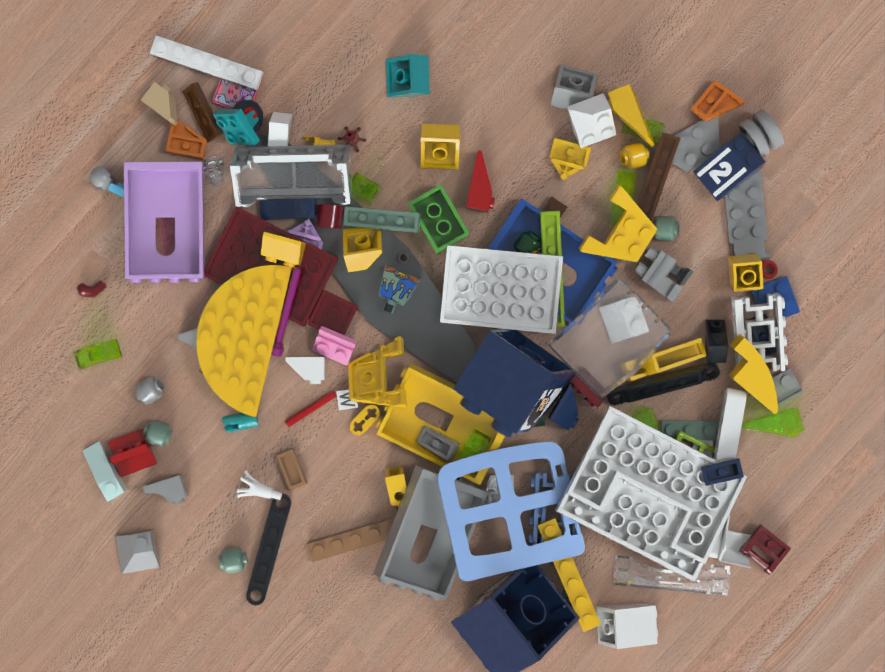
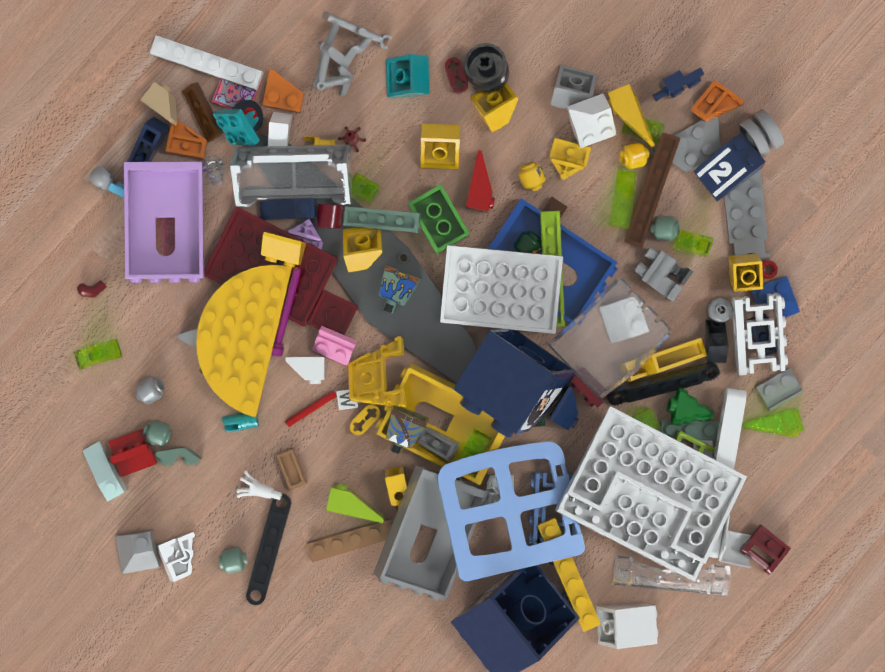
light grey arch [143,474,189,505] -> none
yellow wing [578,185,658,262] -> none
dark blue slope [701,458,744,486] -> none
yellow slope [728,334,778,415] -> none
none -> dark blue slope [128,117,170,162]
none -> sand green slope [155,447,202,466]
none -> white slope [156,532,195,582]
none -> orange wing [263,69,304,113]
none -> light grey piece [313,11,392,96]
none -> lime slope [326,483,385,523]
none -> torso [386,407,429,454]
none -> dark red beam [445,57,468,94]
none -> black wheel [464,43,510,93]
none -> yellow slope [470,83,518,133]
none -> yellow head [518,161,546,191]
none -> dark blue plate [652,67,704,101]
none -> green rock [666,388,714,426]
none -> clear neon green slope [674,229,714,257]
none -> light grey head [706,298,733,323]

